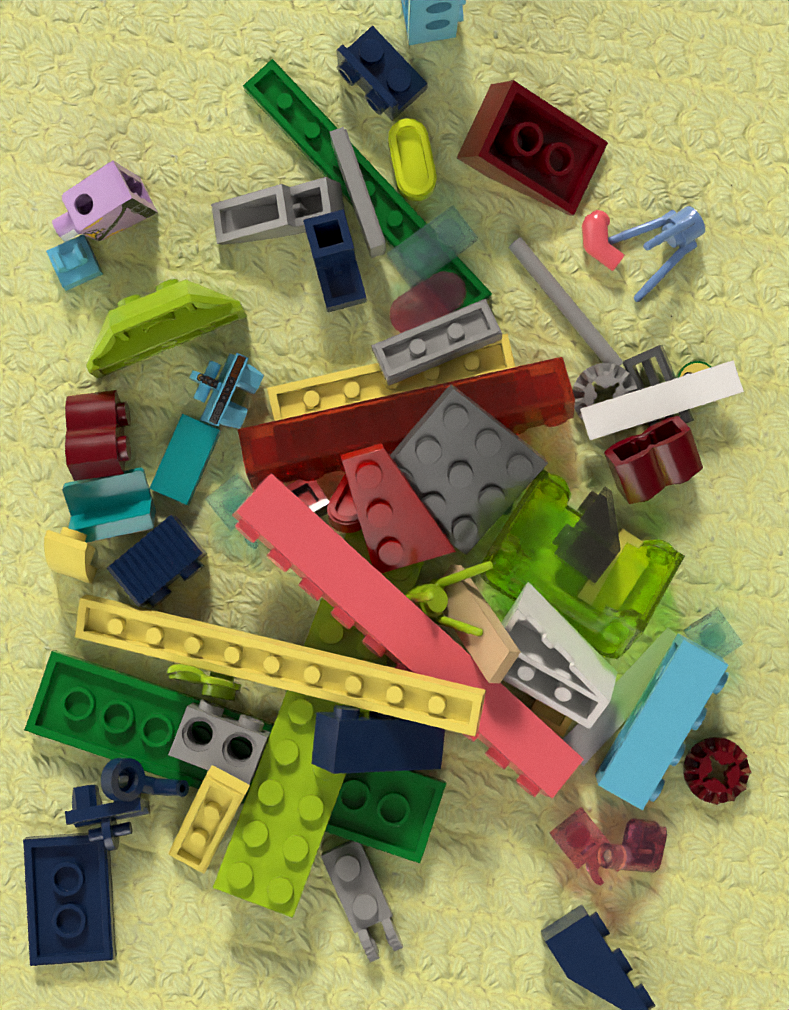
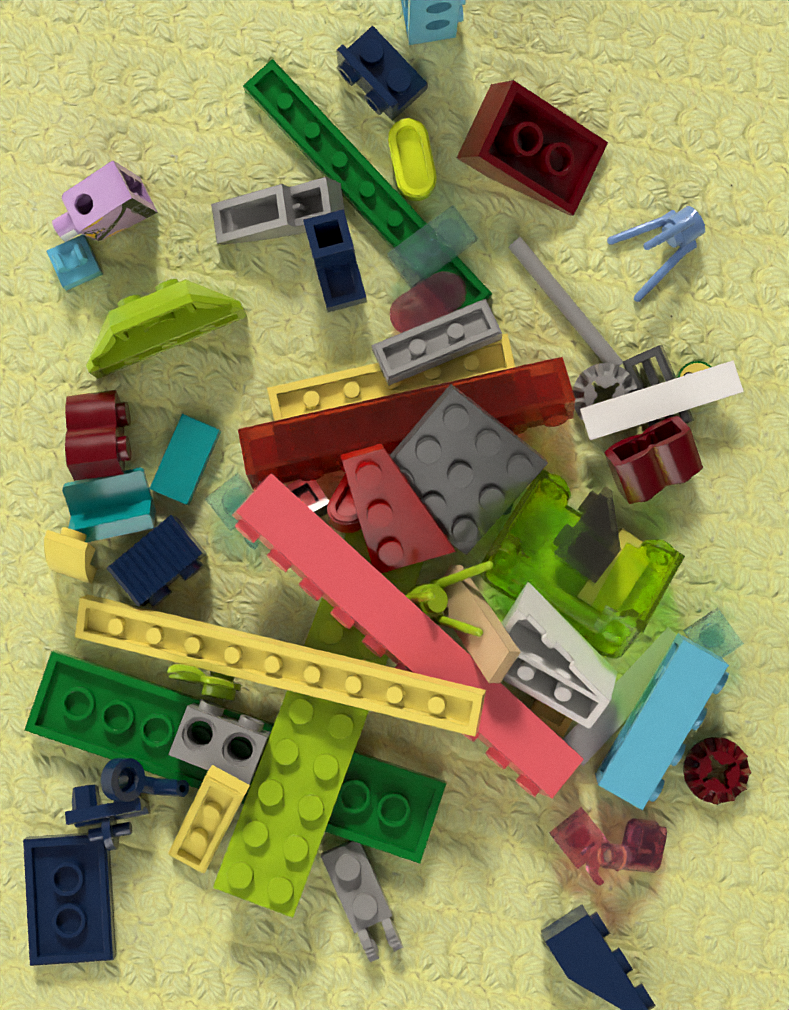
medium azure hips [189,353,264,429] -> none
dark blue brick [311,705,445,774] -> none
light grey tile [330,127,386,258] -> none
coral arm [582,210,625,271] -> none

